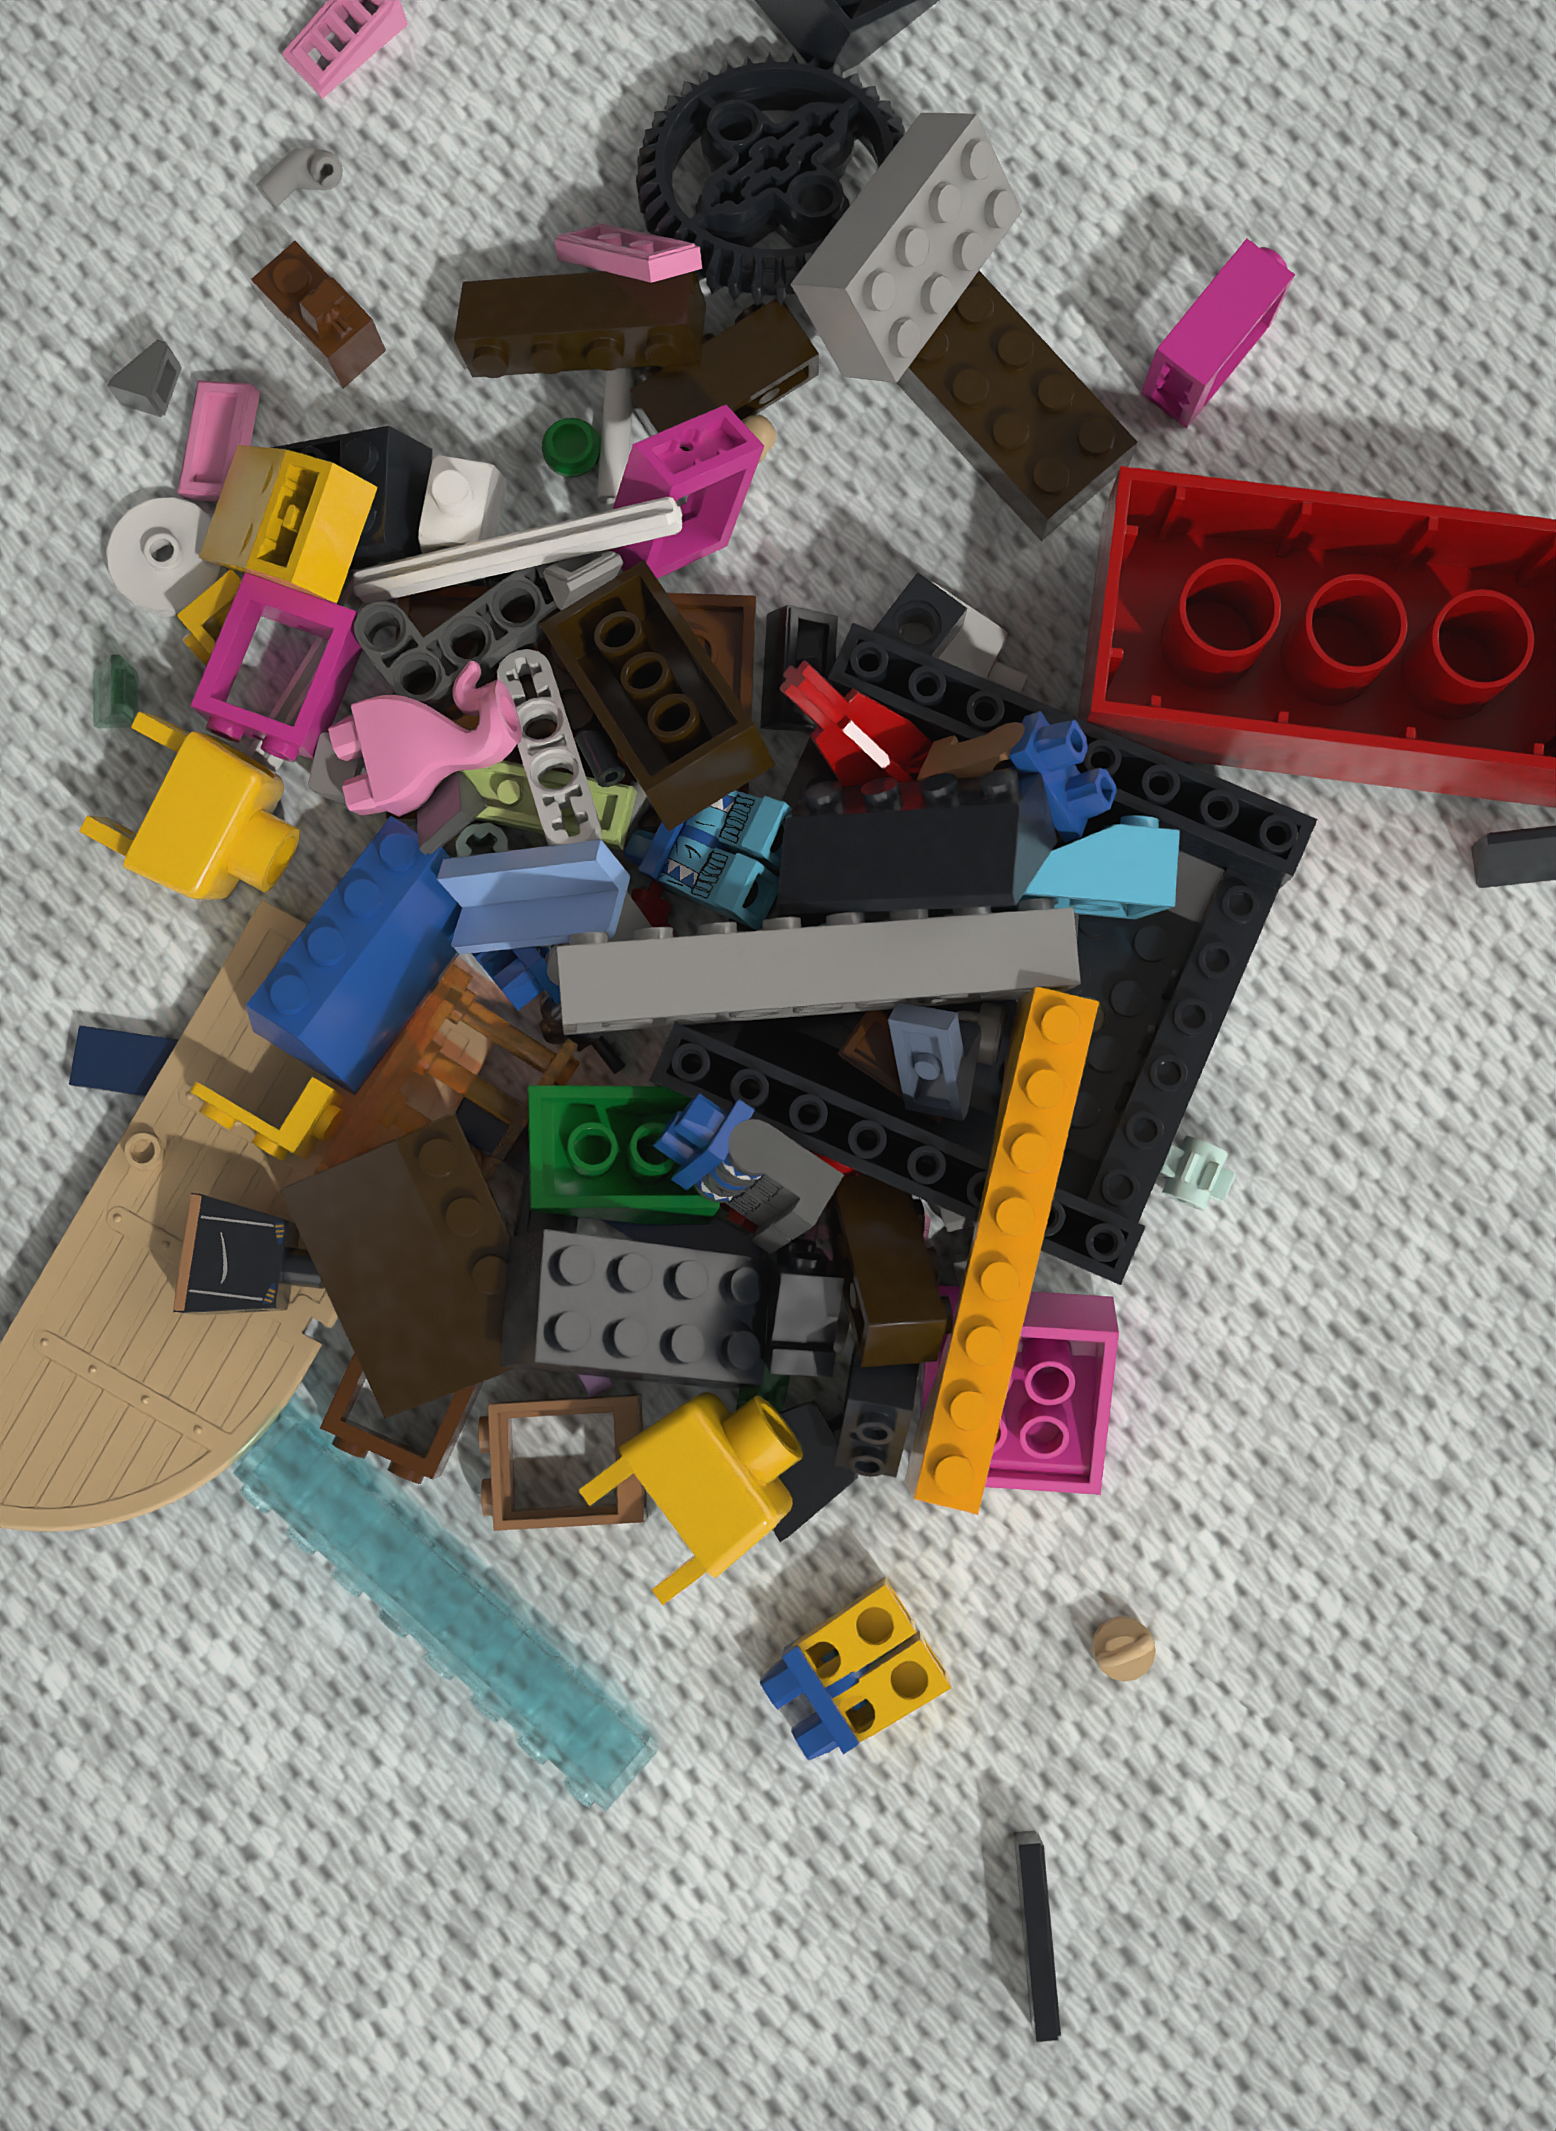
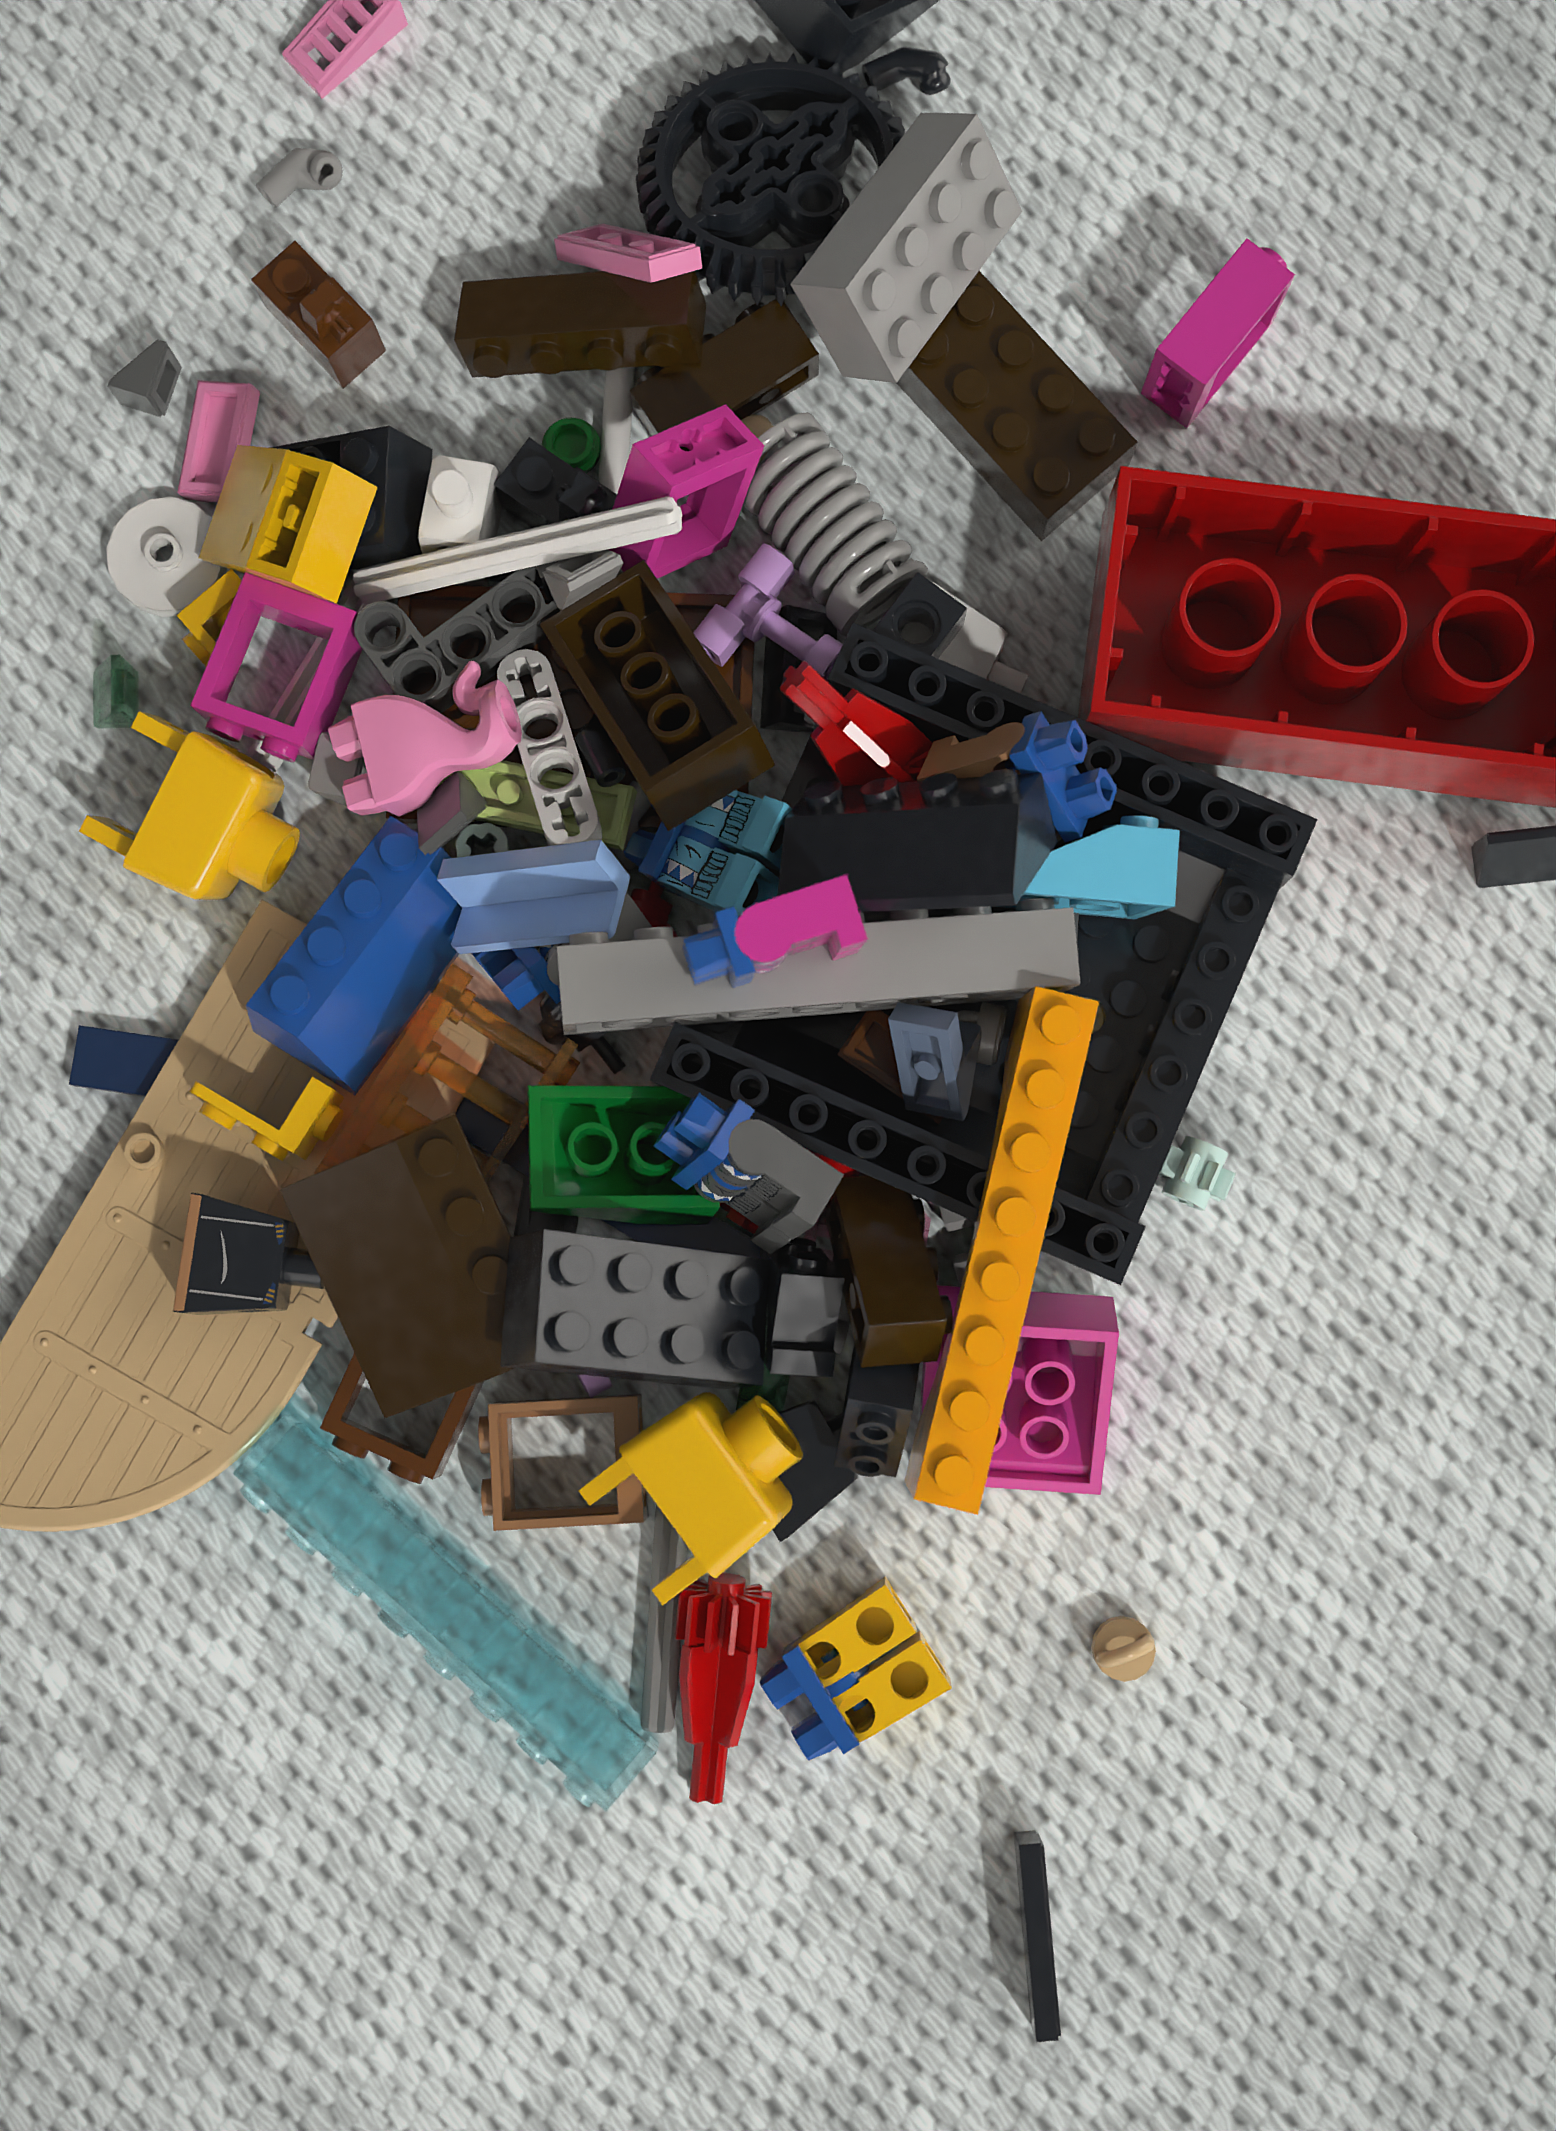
none -> black hinge [494,437,617,528]
none -> light grey axle [641,1504,687,1733]
none -> red piece [675,1573,772,1805]
none -> dark pink hips [682,874,868,988]
none -> lavender bar [693,543,843,681]
none -> light grey piece [744,412,928,636]
none -> black arm [862,46,951,95]

